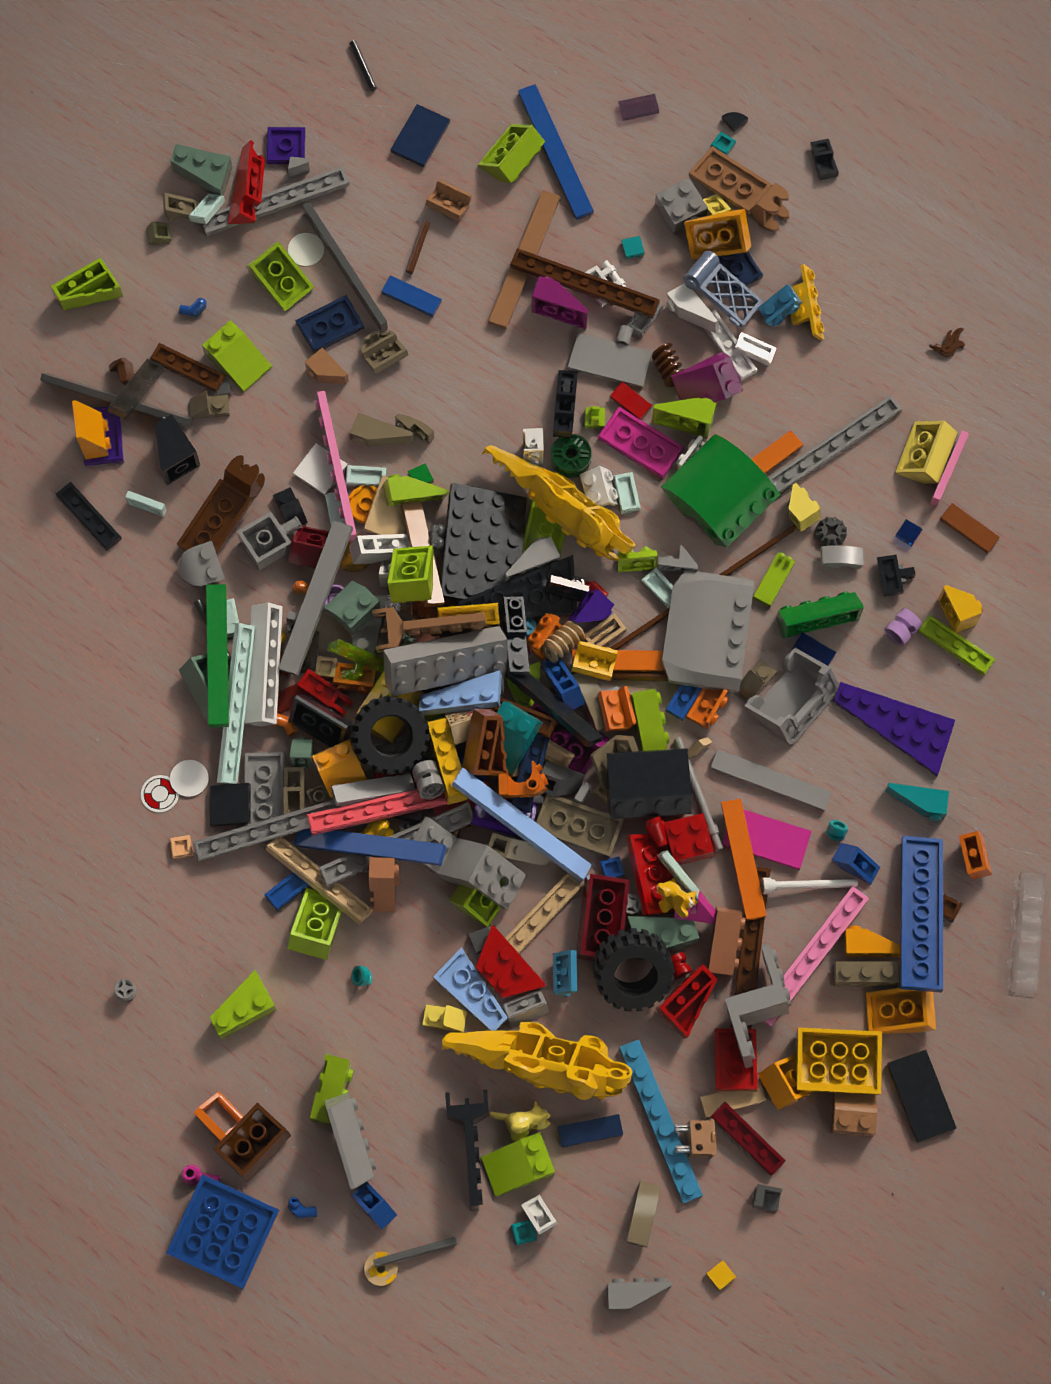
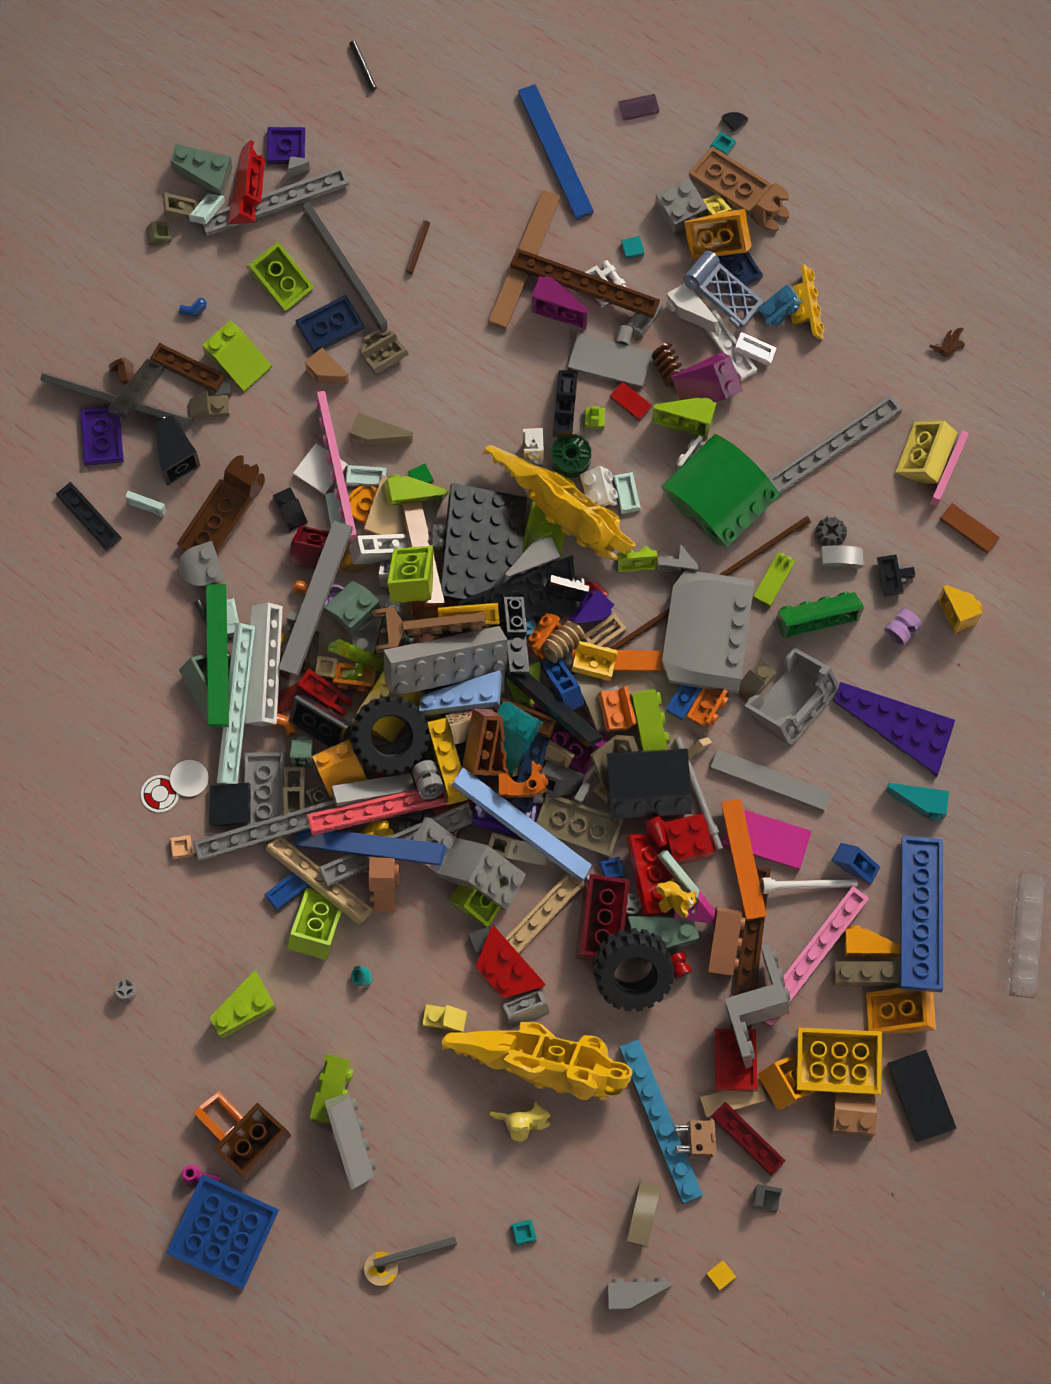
lime wedge [51,257,123,310] -> none
light orange slope [72,400,111,459] -> none
light grey brick [237,511,302,571] -> none
white sticker [288,233,324,266] -> none
blue arm [288,1197,317,1219] -> none
blue slope [351,1181,397,1230] -> none
blue tile [382,275,442,317] -> none
dark blue tile [391,104,450,167] -> none
dark tan slope [395,414,435,443] -> none
medium nougat bracket [425,179,472,221] -> none
light blue wing [433,947,508,1031] -> none
black hinge [445,1089,489,1211] -> none
lime slope [478,124,545,183] -> none
lime slope [481,1132,555,1197] -> none
white slope [521,1195,557,1235] -> none
dark azure bracket [553,950,577,997] -> none
dark blue tile [558,1114,623,1148] -> none
dark pink tile [598,407,684,479] -> none
reddish brown bar [613,672,668,682] -> none
light aqua tile [641,568,673,608] -> none
red wedge [655,964,717,1039] -> none
orange tile [751,430,803,474] -> none
light yellow slope [789,483,821,532] -> none
clear blue tile [792,632,837,666] -> none
black slope [810,138,839,180] -> none
teal tile [826,820,848,841] -> none
clear blue tile [895,519,923,547] -> none
lime tile [917,615,996,677] -> none
reddish brown tile [943,894,963,922] -> none
orange brick [959,831,992,880] -> none

